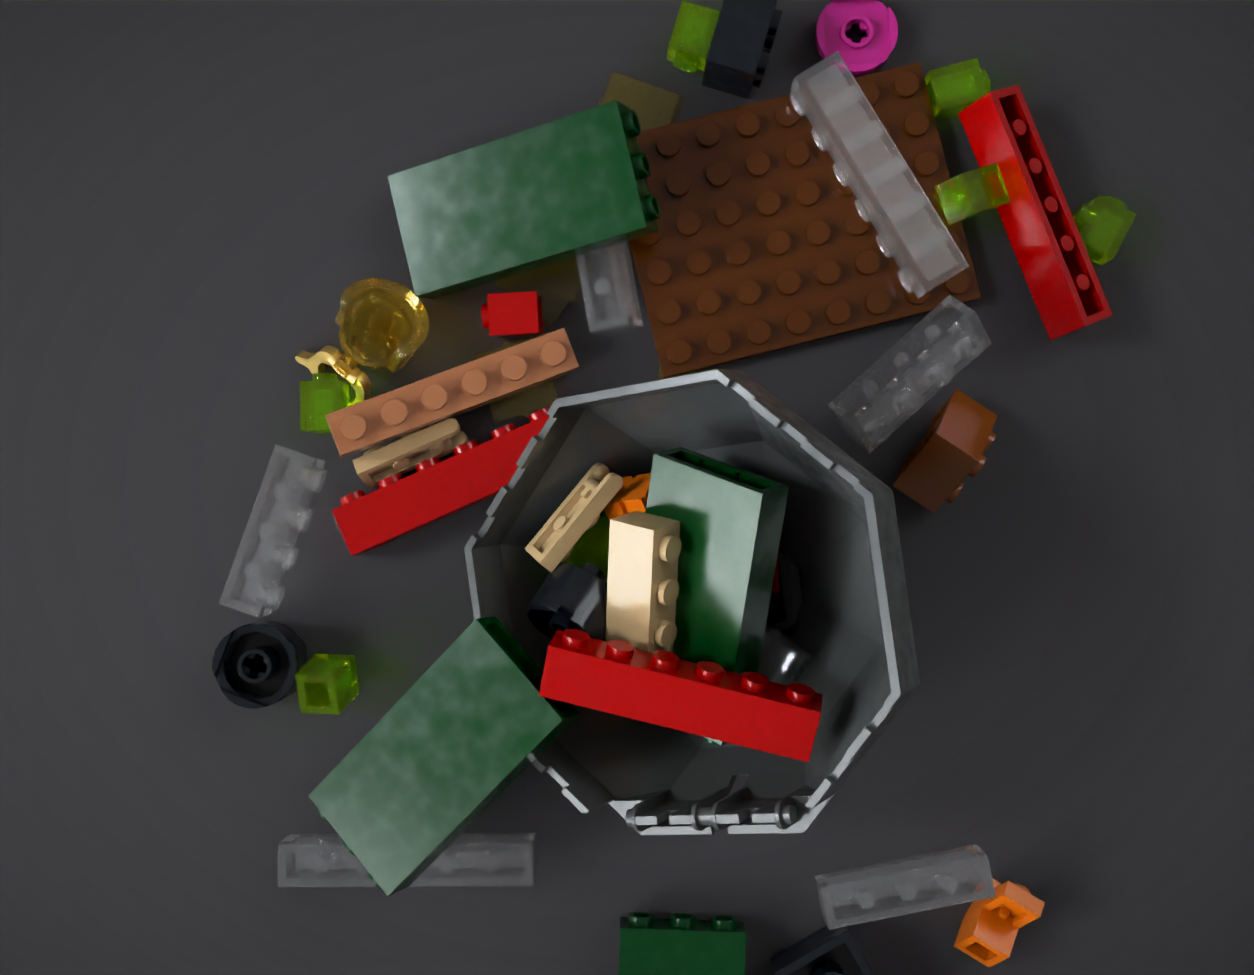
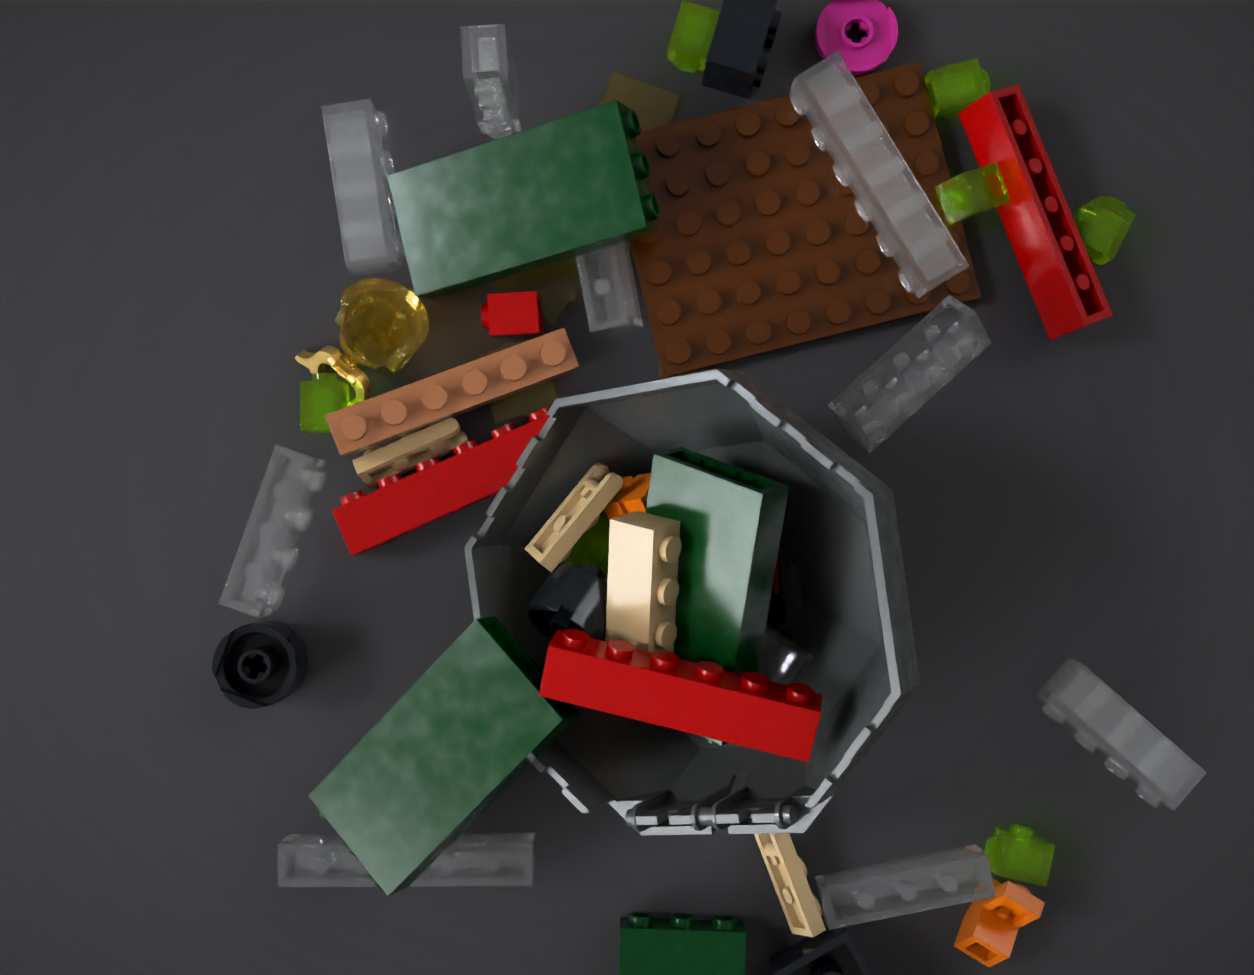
clear neon green brick [295,653,359,715] -> none
dark orange brick [892,389,997,513] -> none
none -> clear brick [321,99,406,276]
none -> clear brick [460,24,522,138]
none -> tan hinge [754,833,826,937]
none -> clear neon green brick [984,823,1055,887]
none -> clear brick [1036,658,1207,811]

